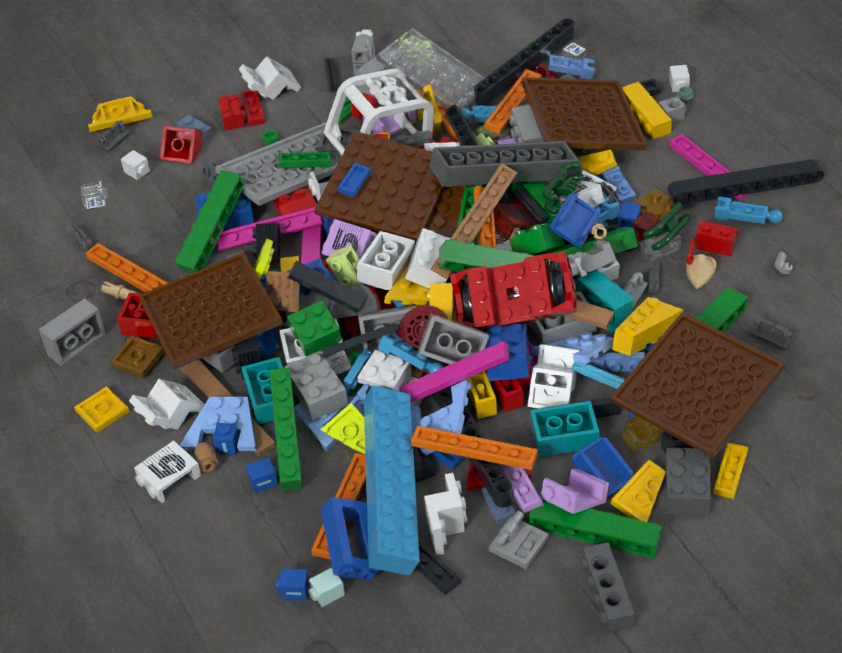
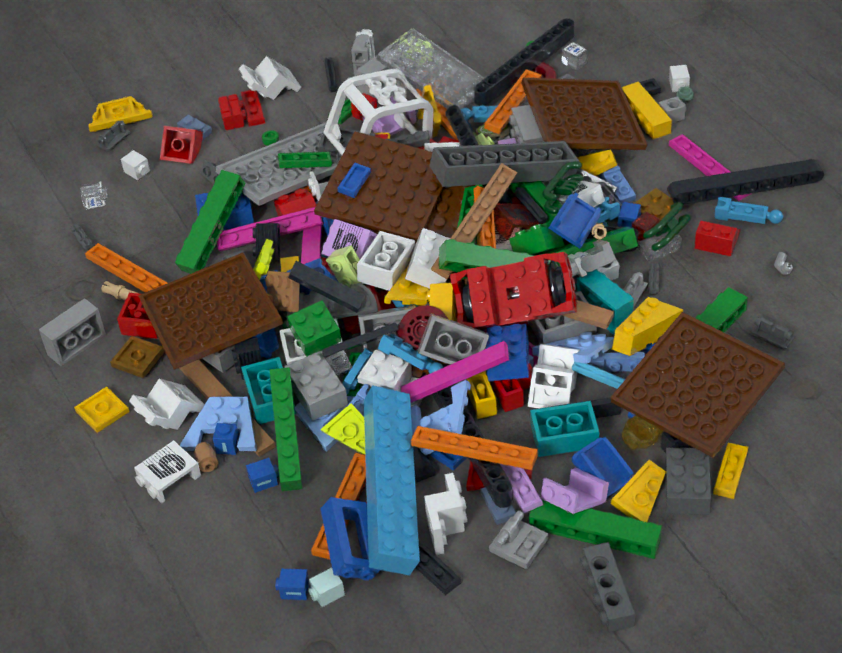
medium blue plate [548,55,595,80] -> none
tan piece [686,238,716,290] -> none

